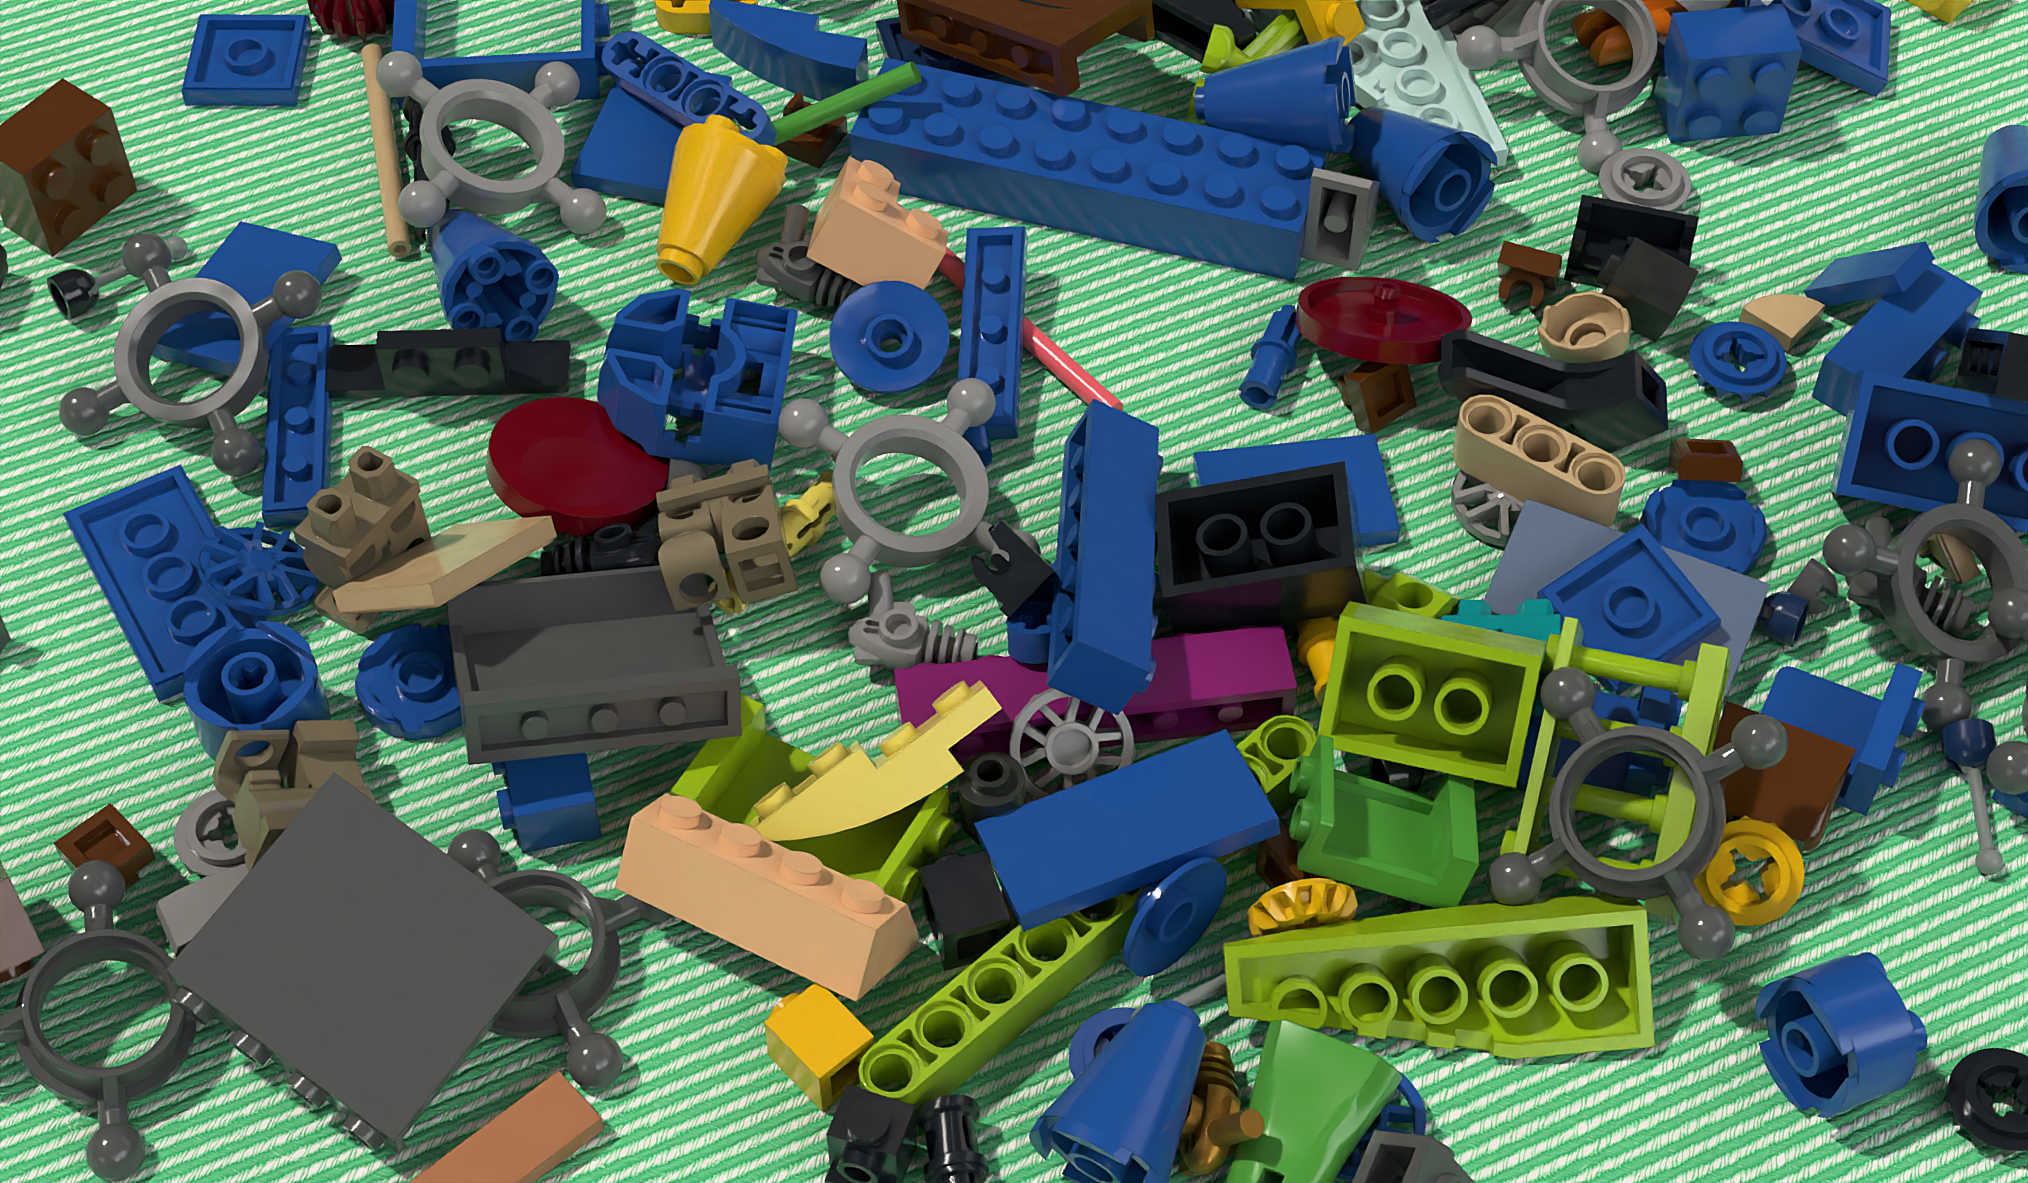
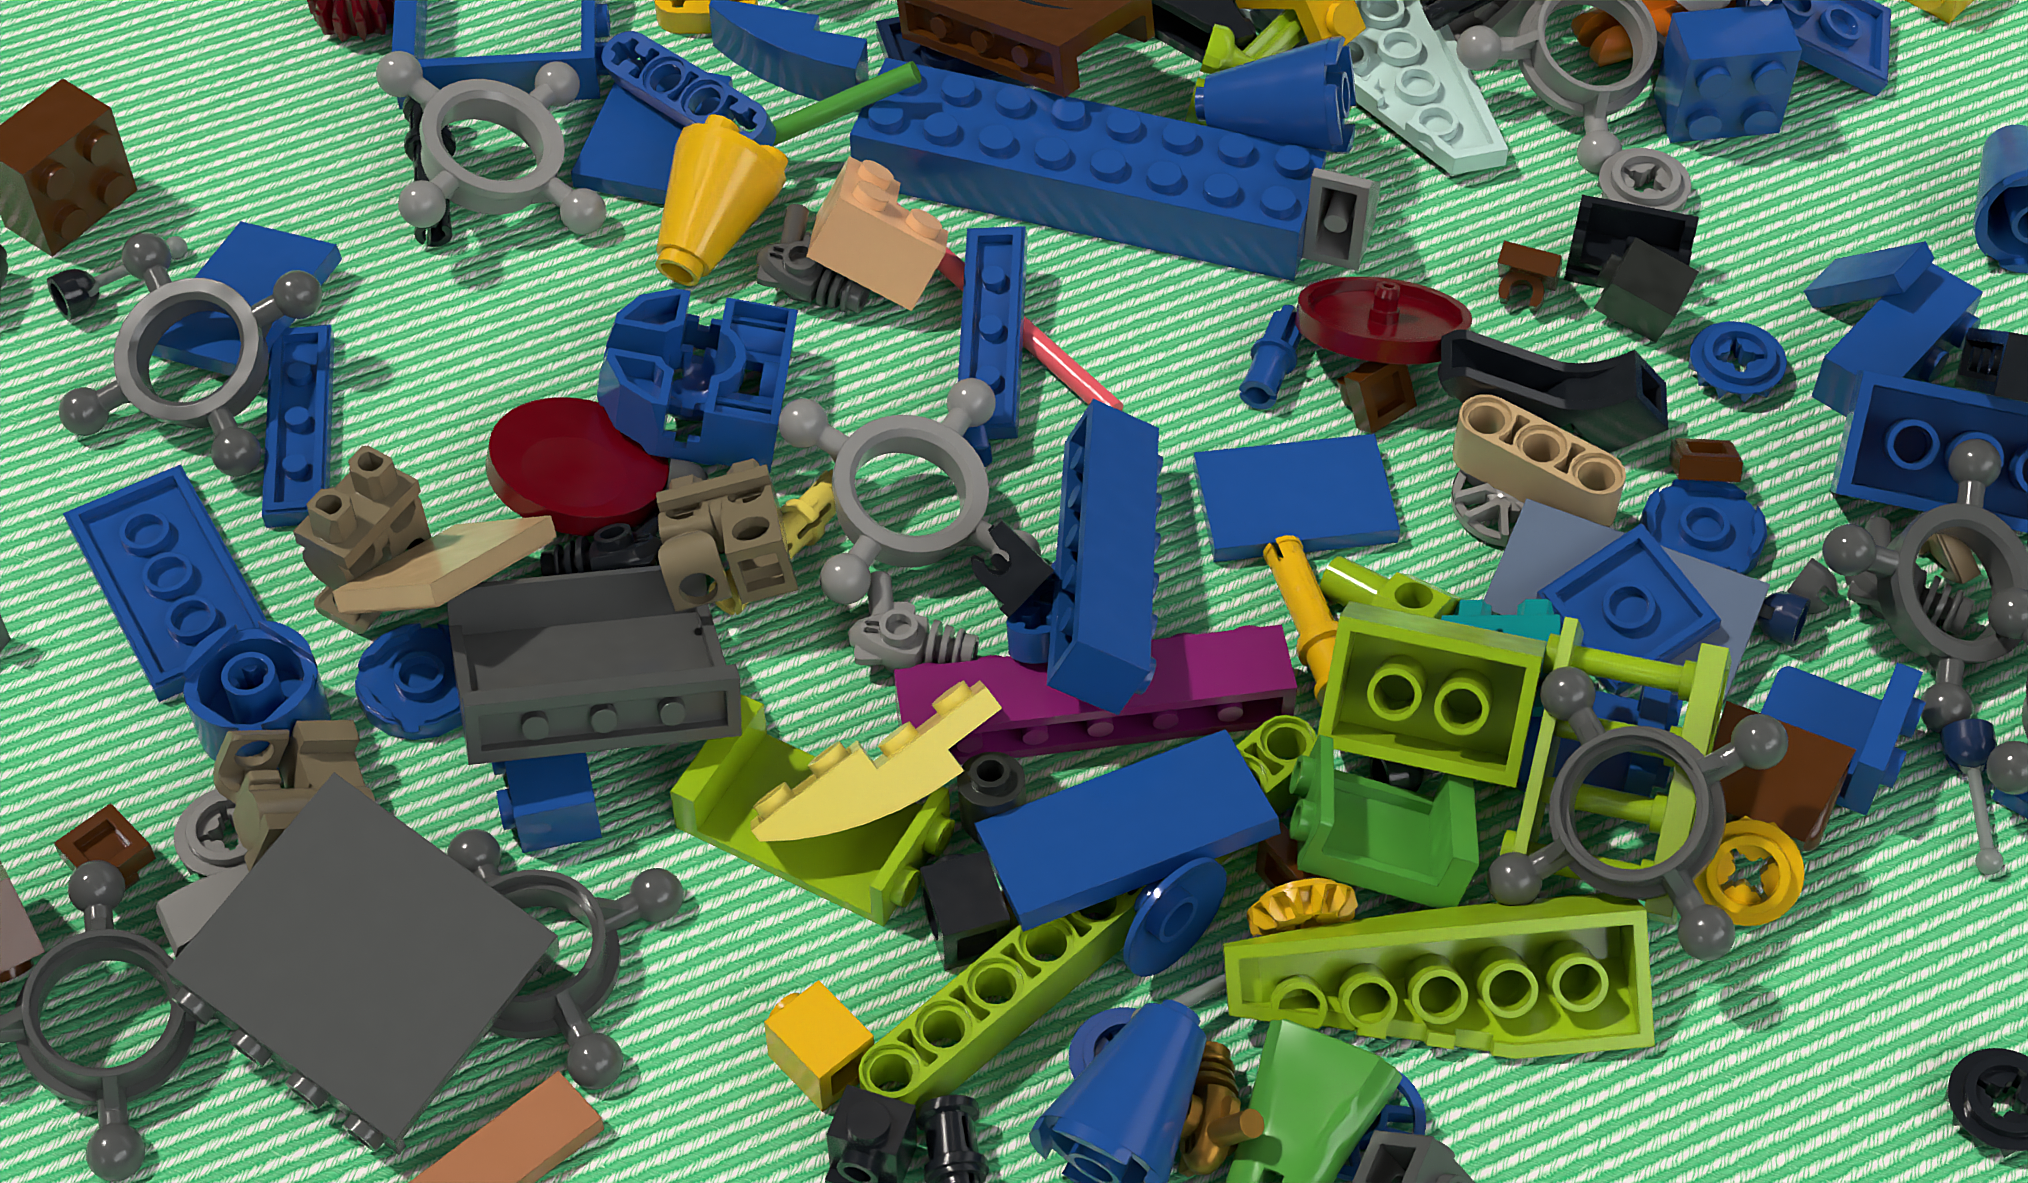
blue tile [181,14,312,106] -> none
blue wheel [197,521,319,617] -> none
black bracket [325,328,572,399] -> none
tan piece [361,44,412,257] -> none
blue cone [429,209,559,341] -> none
light nougat slope [615,793,920,1002] -> none
reddish brown tile [774,92,848,169] -> none
blue dish [829,281,950,394] -> none
light grey wheel [1009,688,1134,800] -> none
black brick [1155,461,1368,635] -> none
blue cone [1348,106,1498,243] -> none
tan hair [1537,291,1631,363] -> none
tan tile [1739,294,1826,352] -> none
blue brick [1755,952,1927,1118] -> none

